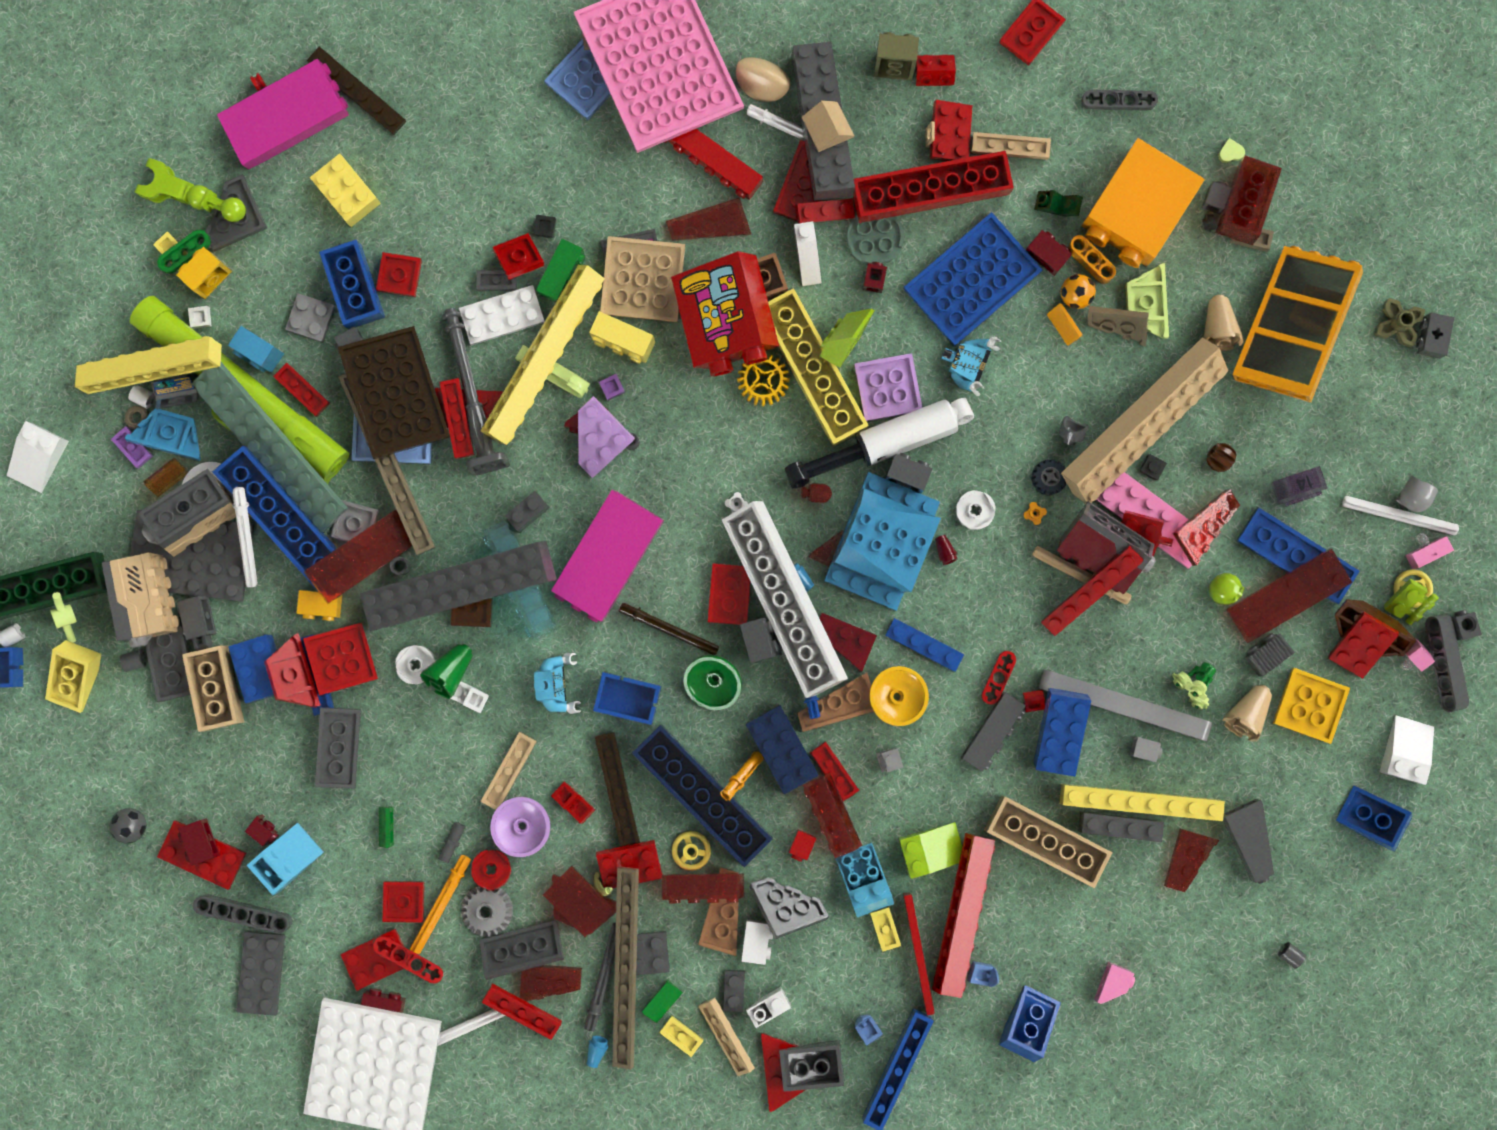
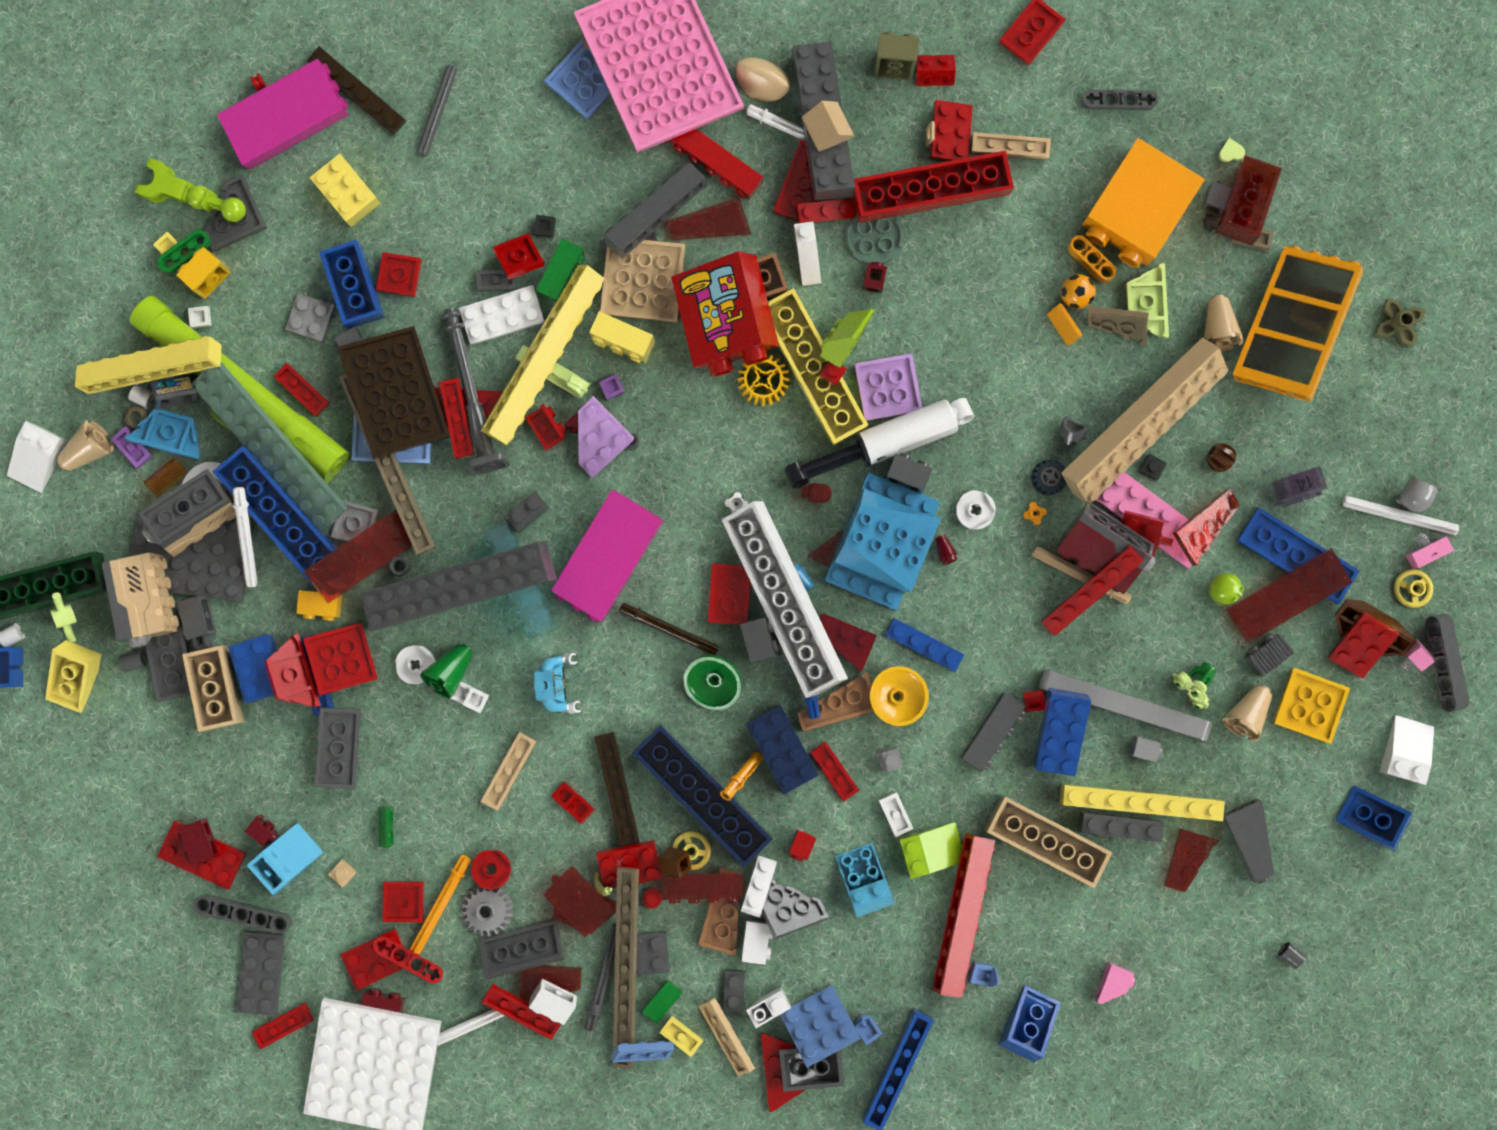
dark grey piece [109,808,147,844] -> none
dark azure brick [228,326,284,373] -> none
dark grey pin [438,822,466,863] -> none
reddish brown plate [451,598,493,627] -> none
lavender dish [490,797,551,857] -> none
dark azure cone [586,1036,608,1068] -> none
blue piece [593,672,662,725] -> none
clear red brick [803,772,862,858] -> none
light yellow plate [870,906,901,952] -> none
blue plate [903,212,1043,347] -> none
red tile [903,892,935,1016] -> none
medium azure torso [941,337,1001,396] -> none
red beam [981,651,1016,705] -> none
dark red brick [1026,230,1072,276] -> none
dark green slope [1034,190,1083,217] -> none
lime plate [1384,578,1439,625] -> none
dark grey brick [1416,312,1455,359] -> none
dark grey brick [1451,610,1482,640] -> none
none -> tan cone [57,420,114,471]
none -> red tile [252,1002,315,1050]
none -> tan plate [328,859,357,888]
none -> dark grey axle [417,65,457,157]
none -> red bracket [525,403,566,451]
none -> white brick [529,979,577,1025]
none -> dark grey brick [604,162,706,259]
none -> medium blue plate [611,1041,674,1063]
none -> red plate [642,888,662,909]
none -> reddish brown brick [658,847,692,878]
none -> white plate [741,855,777,918]
none -> medium blue plate [780,985,861,1068]
none -> red plate [820,361,847,386]
none -> white plate [879,792,913,837]

